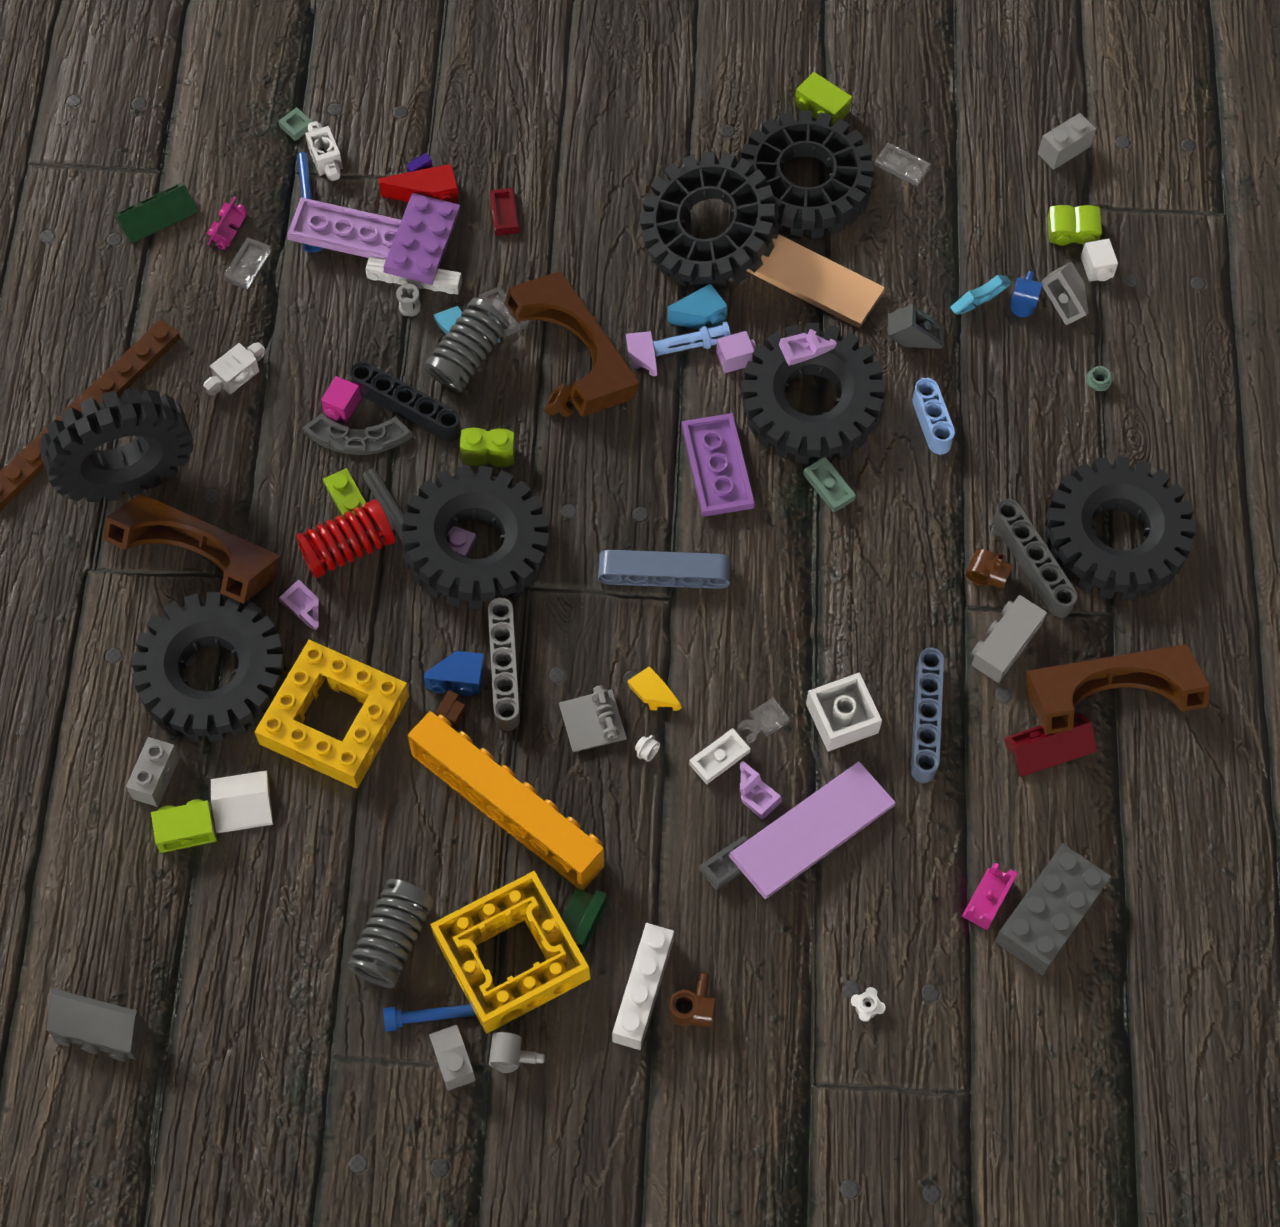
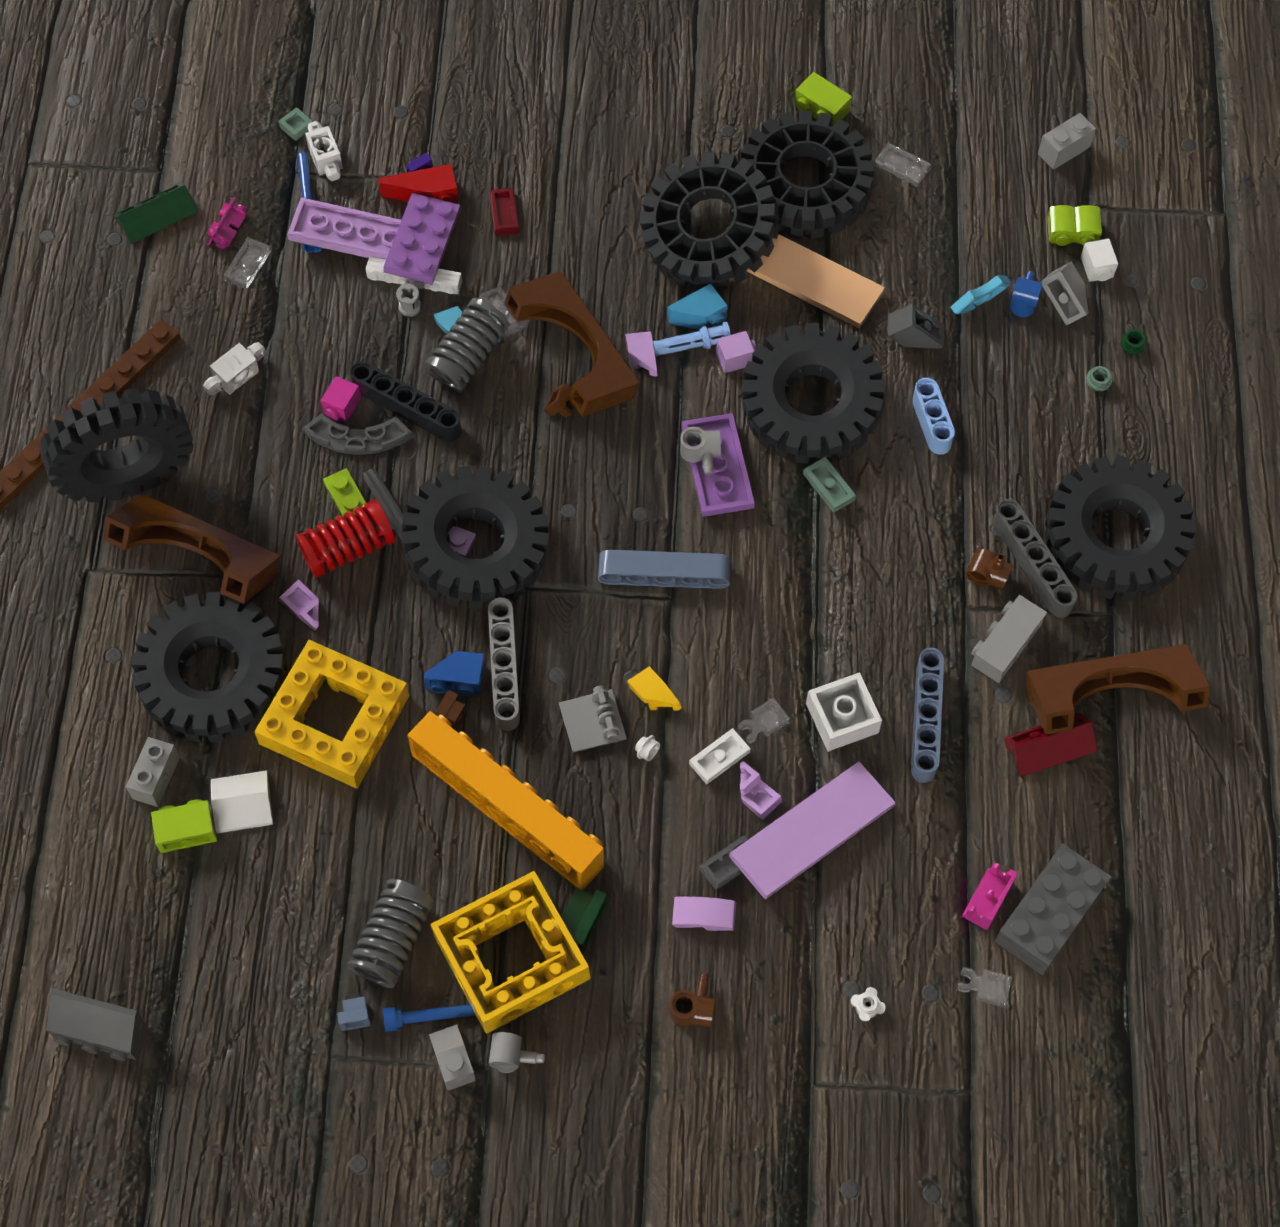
lime brick [460,428,515,467] -> none
white brick [612,923,674,1050] -> none
lavender slope [779,329,837,366] -> none
none -> sand blue piece [337,997,371,1031]
none -> lavender slope [672,897,736,931]
none -> light grey piece [680,427,721,476]
none -> clear plate [957,968,1012,1007]
none -> dark green plate [1120,329,1147,354]

